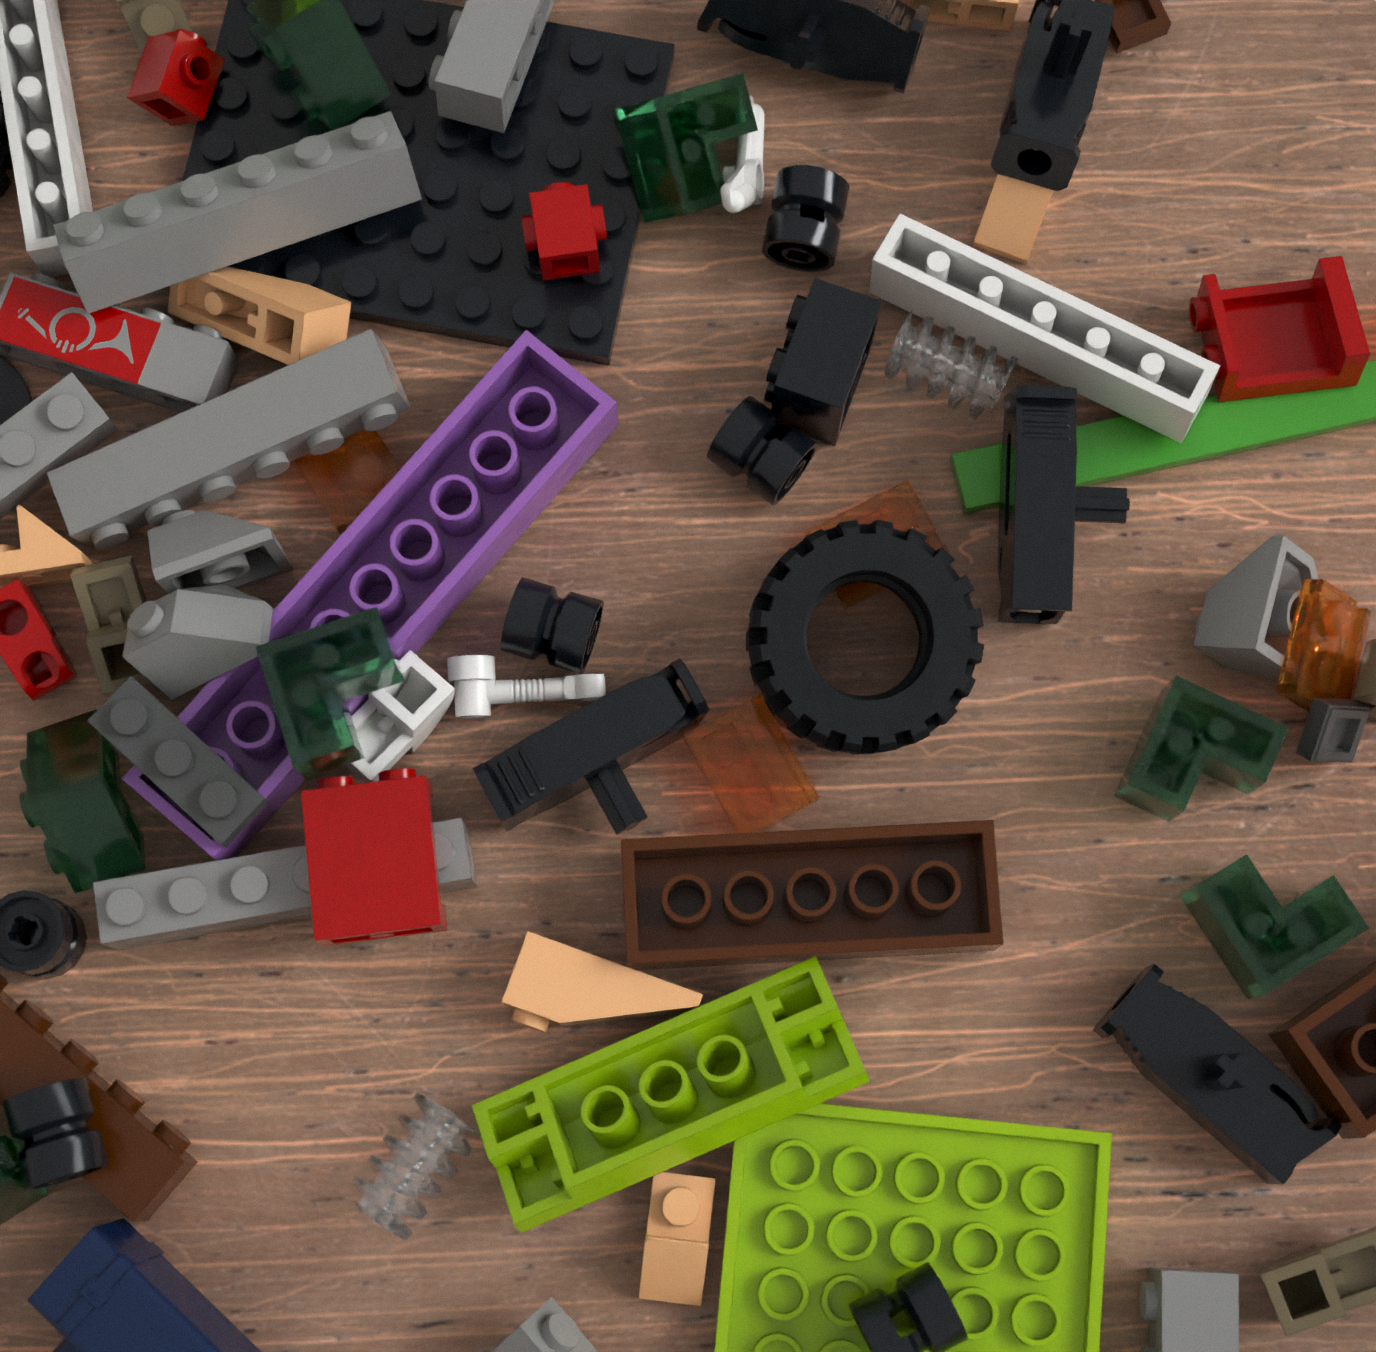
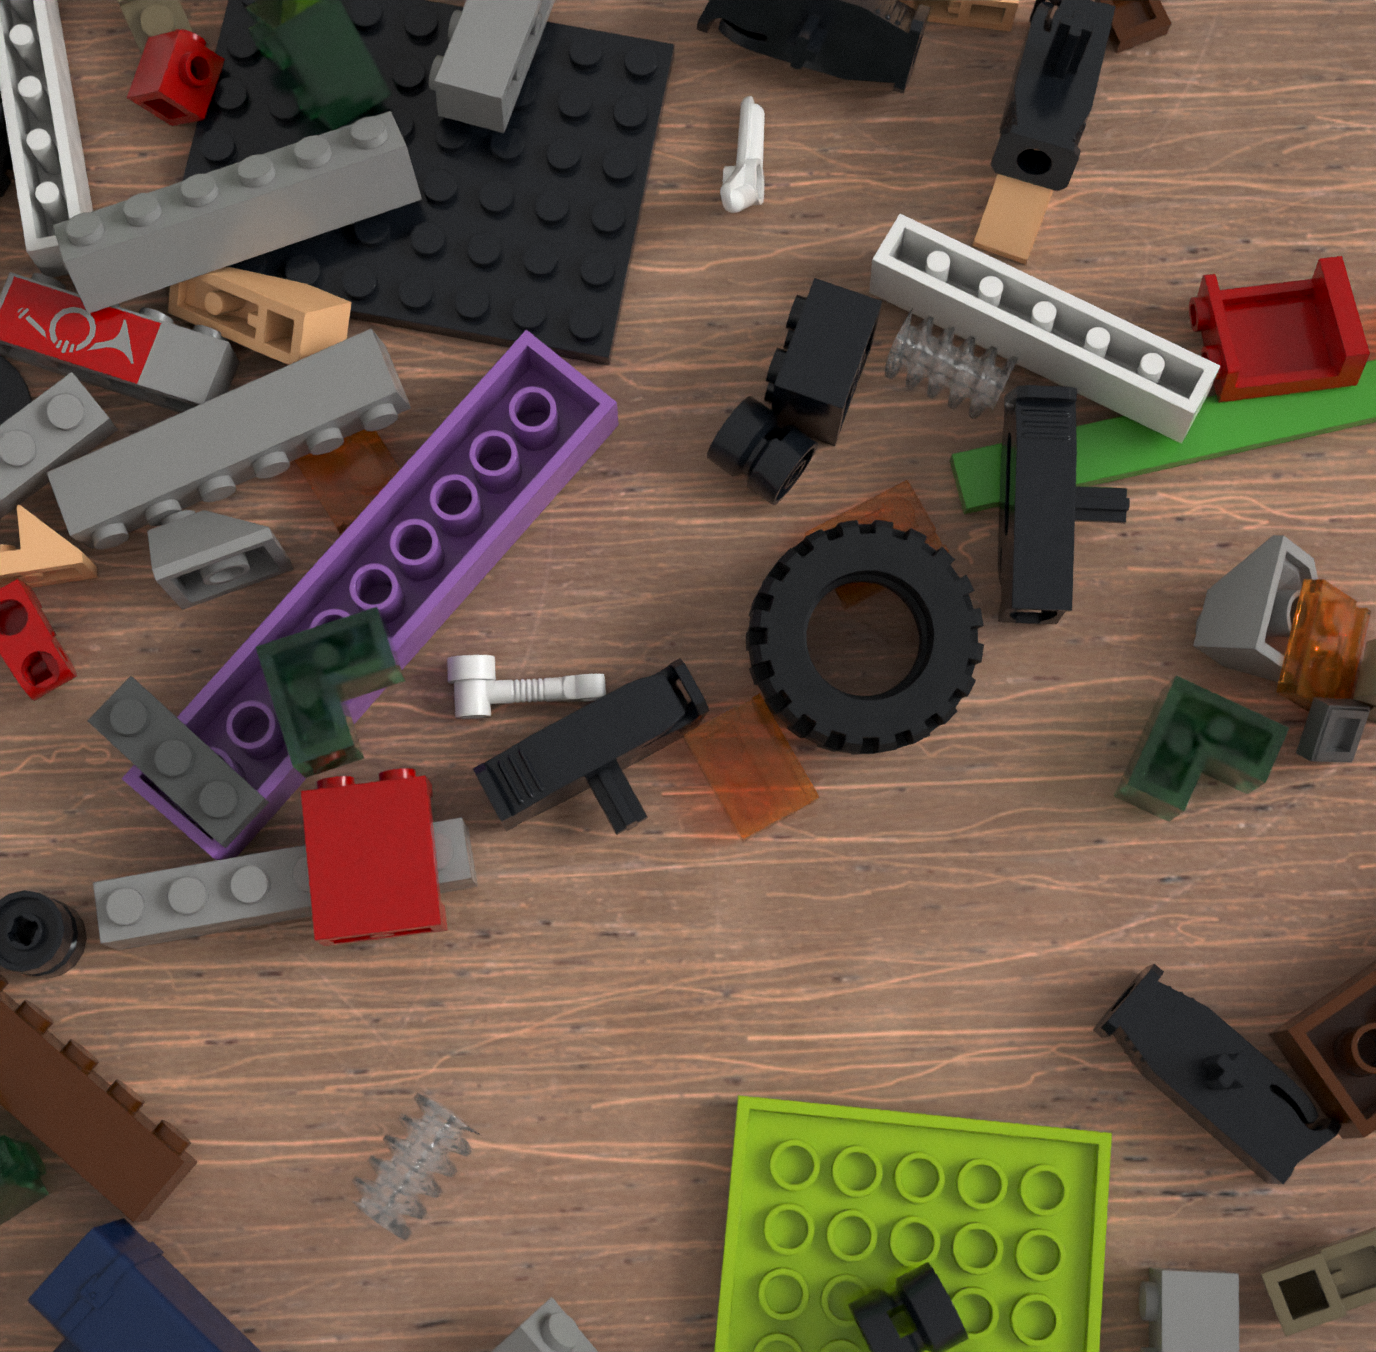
black wheel [3,1077,109,1191] -> none
clear green brick [19,709,146,894] -> none
dark tan brick [70,555,152,695] -> none
light grey slope [122,584,273,700] -> none
white brick [326,650,455,783] -> none
lime slope [472,956,870,1233] -> none
black wheel [500,577,604,674] -> none
light nougat slope [501,931,703,1033] -> none
red brick [521,182,607,281] -> none
clear green brick [614,73,758,223] -> none
reddish brown brick [621,820,1004,970] -> none
light nougat slope [639,1172,716,1306] -> none
black wheel [762,165,850,272] -> none
clear green brick [1179,854,1369,999] -> none

